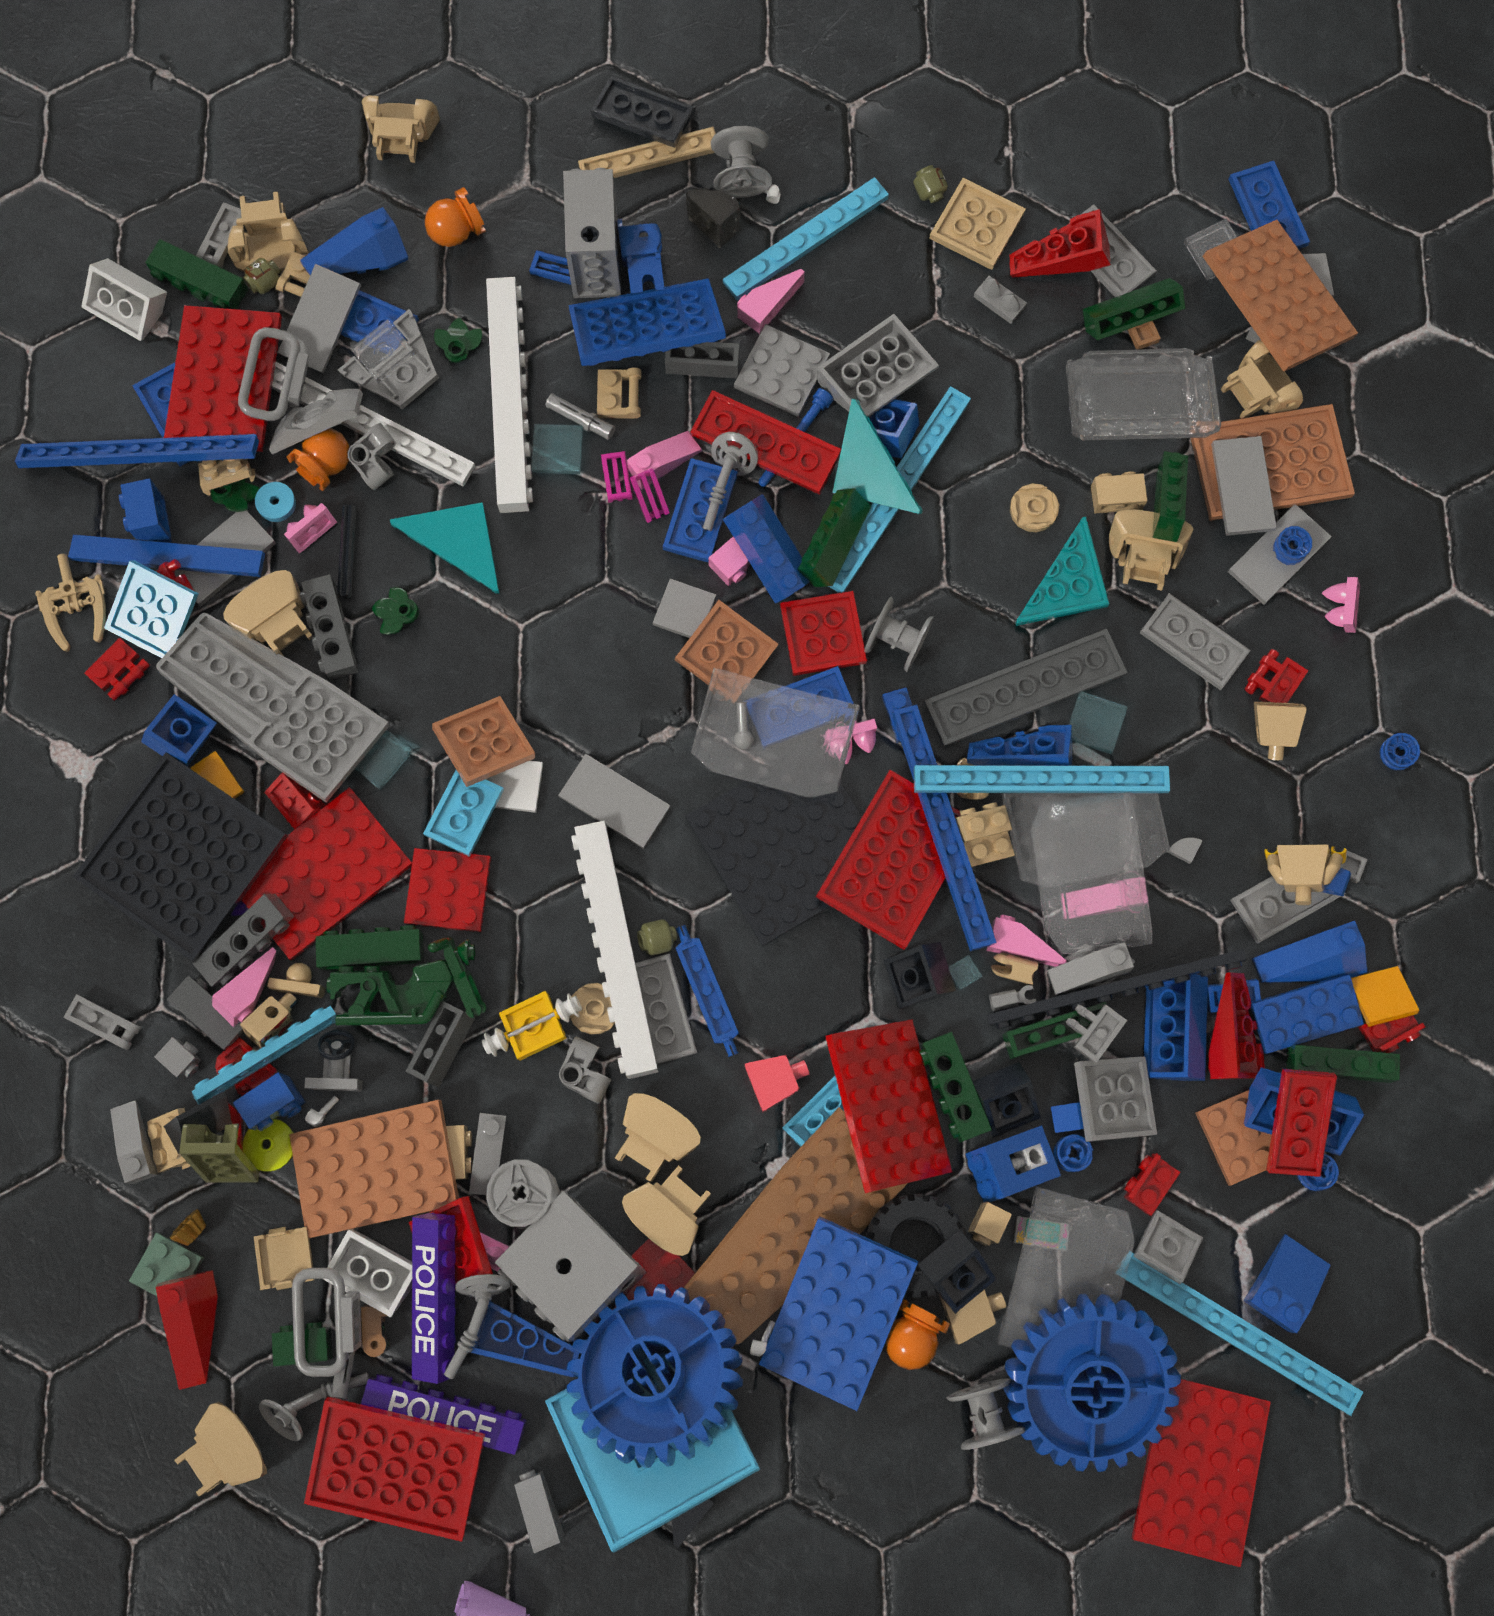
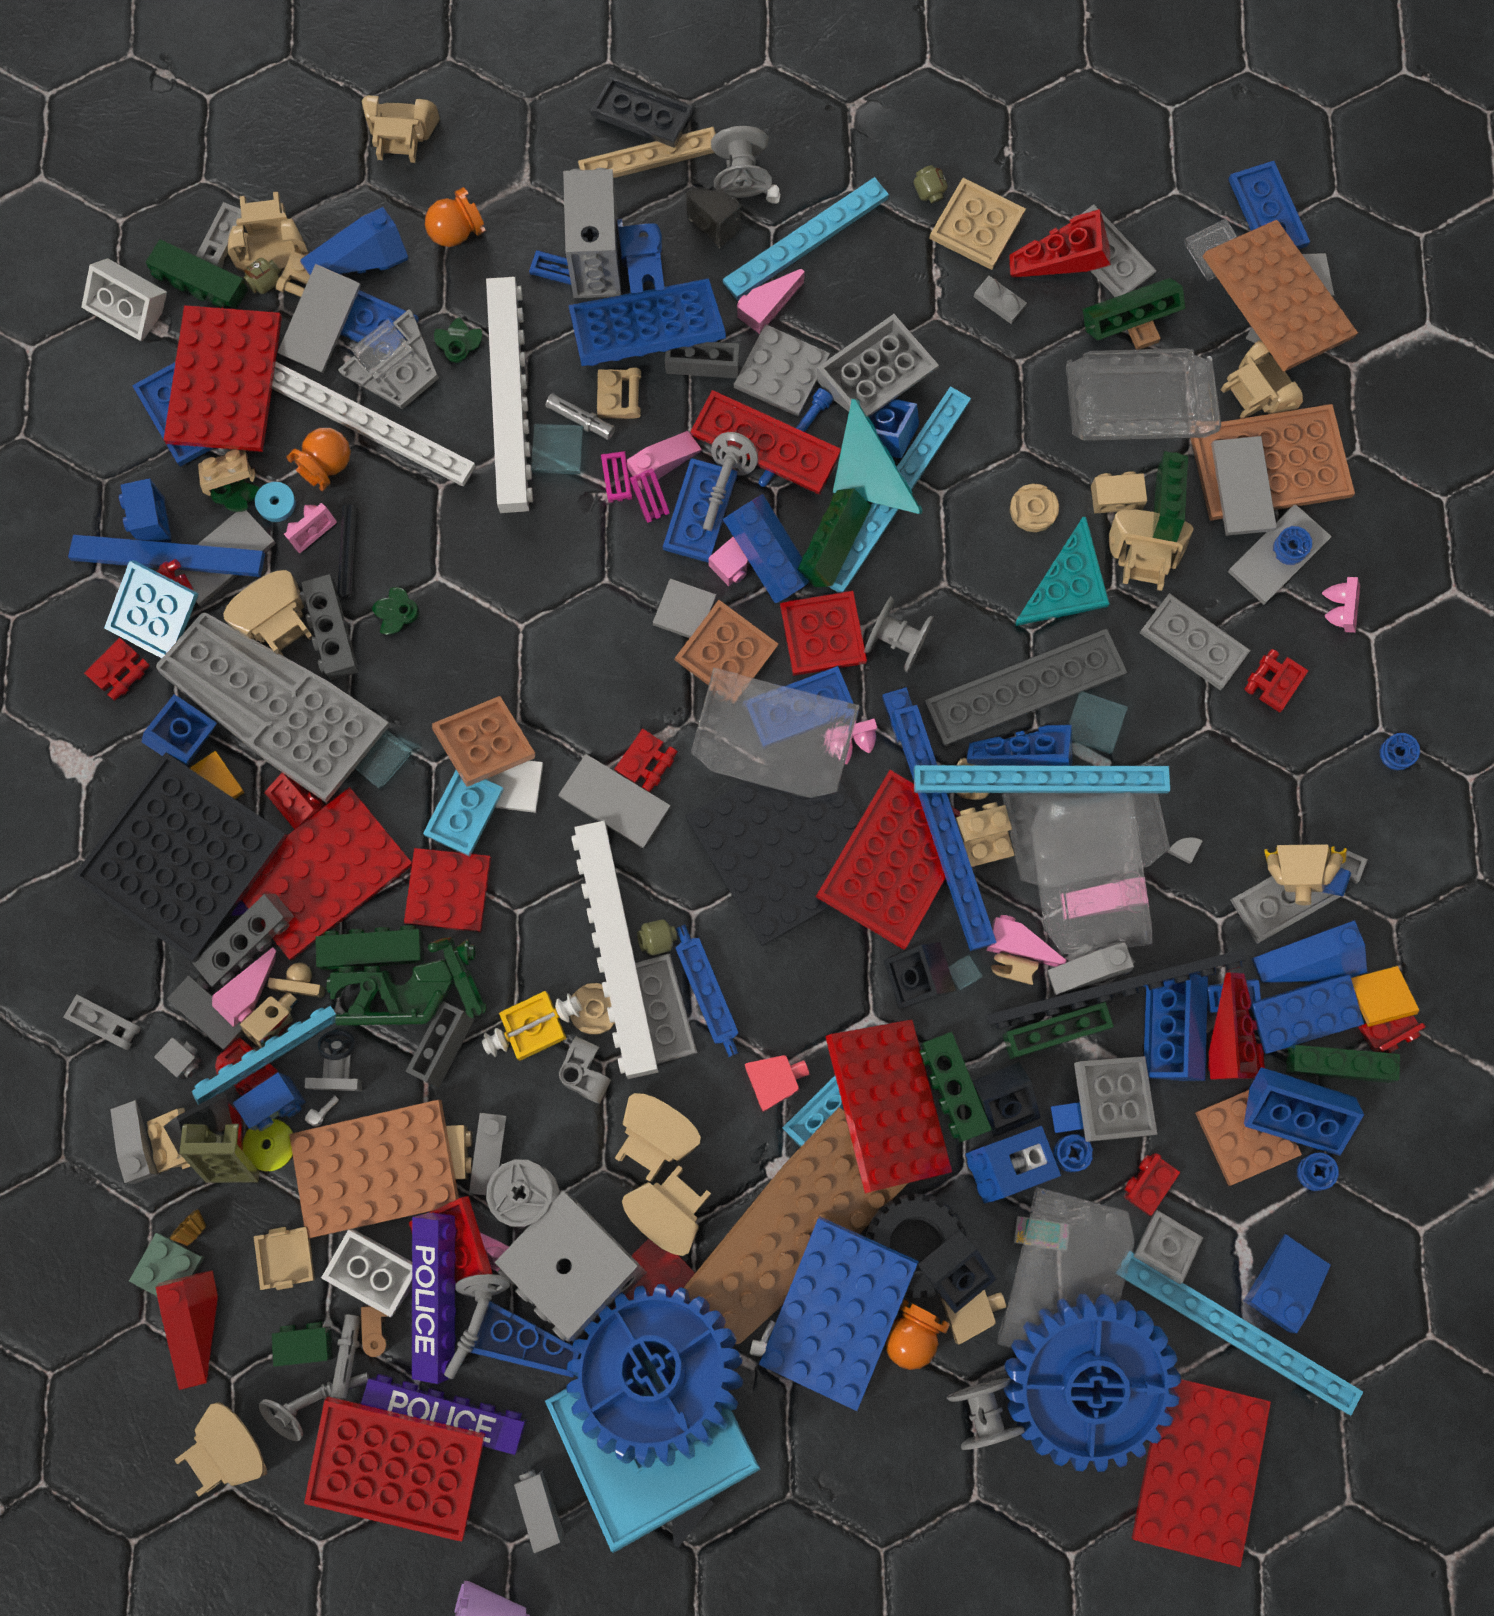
blue plate [15,434,259,468] -> none
tan bar [35,554,106,652] -> none
light grey bar [238,327,309,421] -> none
light grey slope [269,389,363,454] -> none
light grey bar [292,1268,362,1377] -> none
light grey piece [348,423,396,490] -> none
teal tile [390,502,499,593] -> none
light grey bar [734,702,754,750] -> none
tan brick [968,1202,1012,1246] -> none
light grey bar [989,985,1036,1012] -> none
light grey hinge [1066,1004,1127,1063] -> none
tan torso [1254,702,1306,760] -> none
red tile [1266,1069,1337,1177] -> none
none -> red plate [614,728,678,793]

